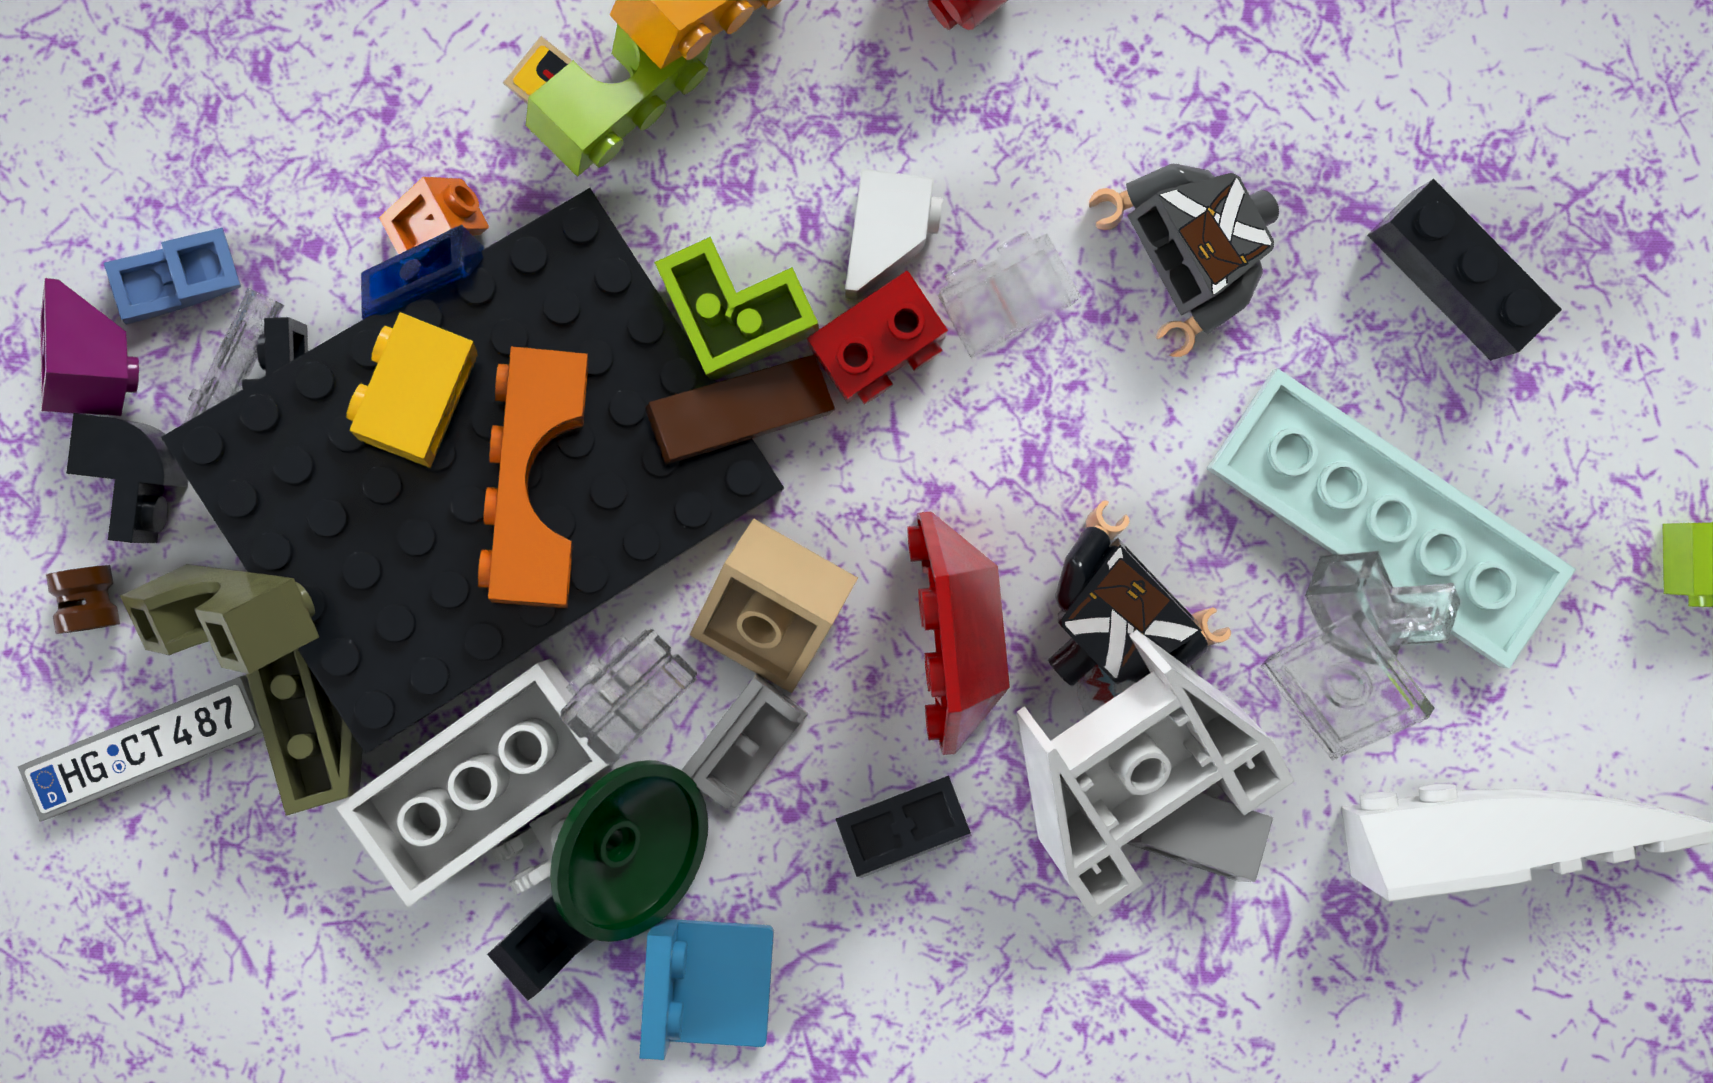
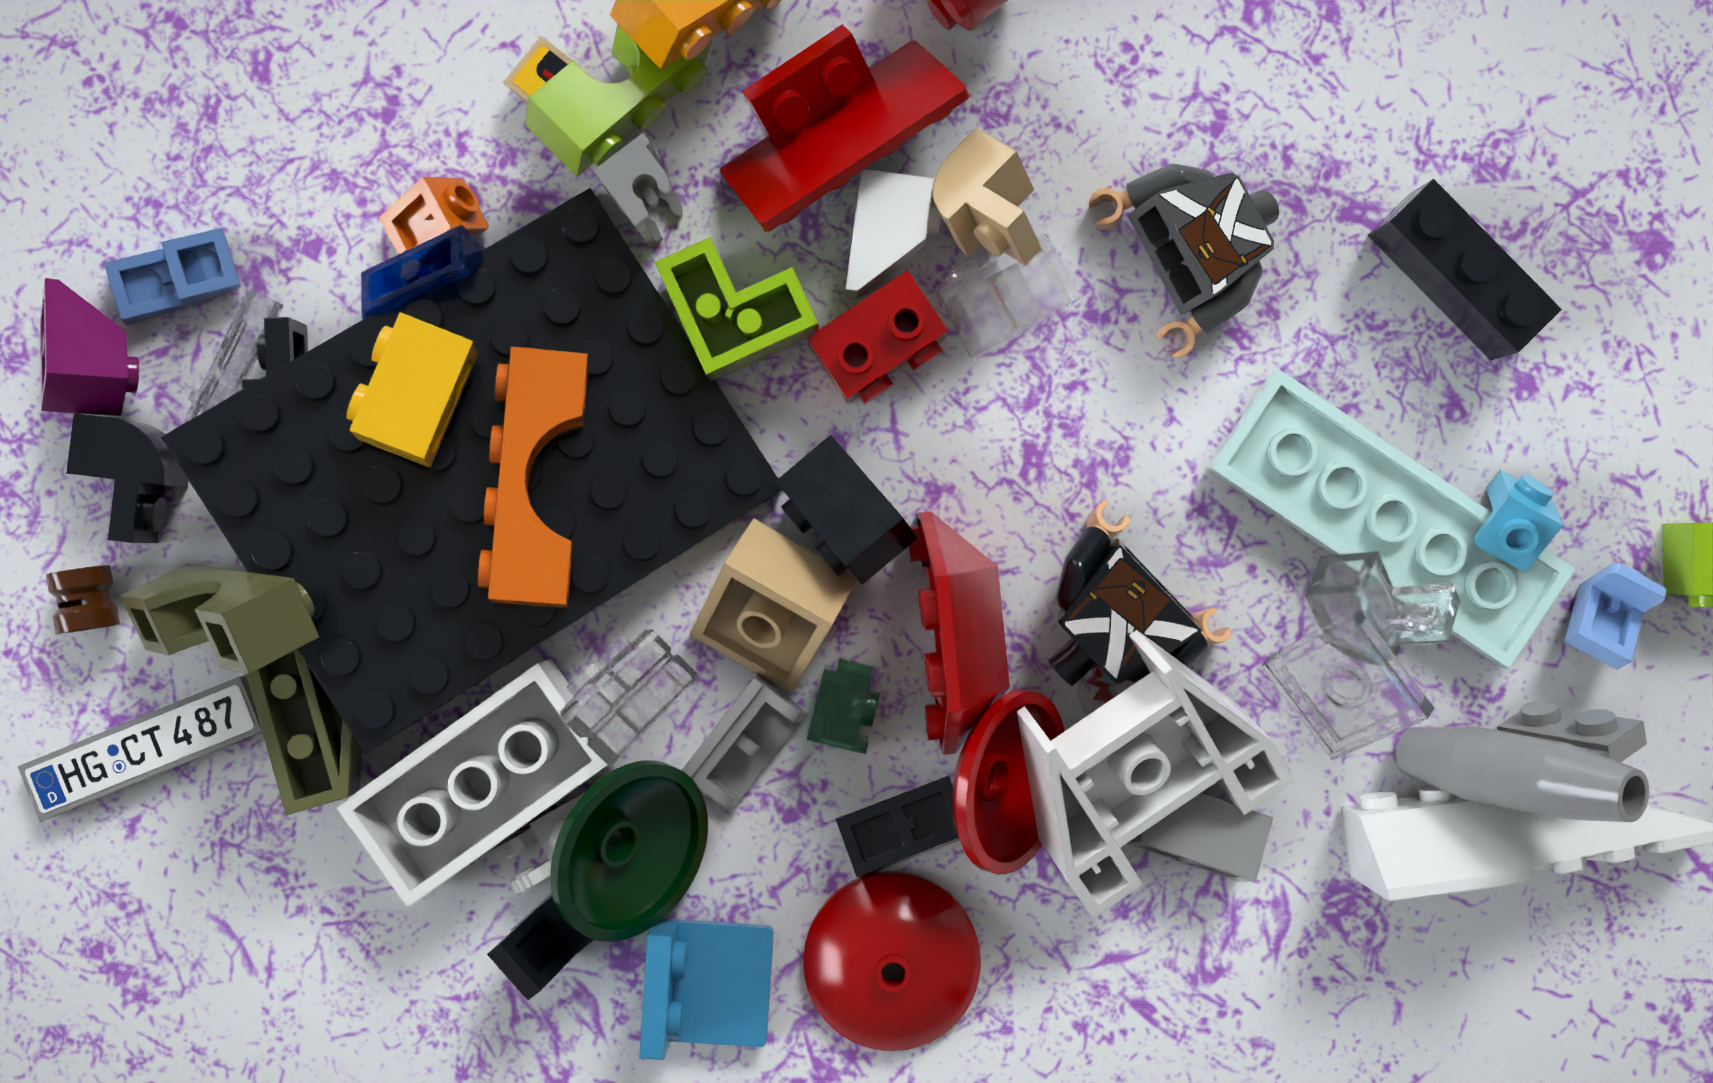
reddish brown tile [645,354,835,465] -> none
none -> light grey hinge [593,133,683,248]
none -> red bracket [719,24,970,232]
none -> black brick [775,435,918,585]
none -> red dish [803,871,981,1051]
none -> clear green brick [807,658,880,754]
none -> tan brick [933,127,1042,266]
none -> red dish [952,690,1065,875]
none -> light grey plate [1396,701,1649,822]
none -> medium azure bracket [1474,470,1563,571]
none -> light blue bracket [1564,563,1667,669]

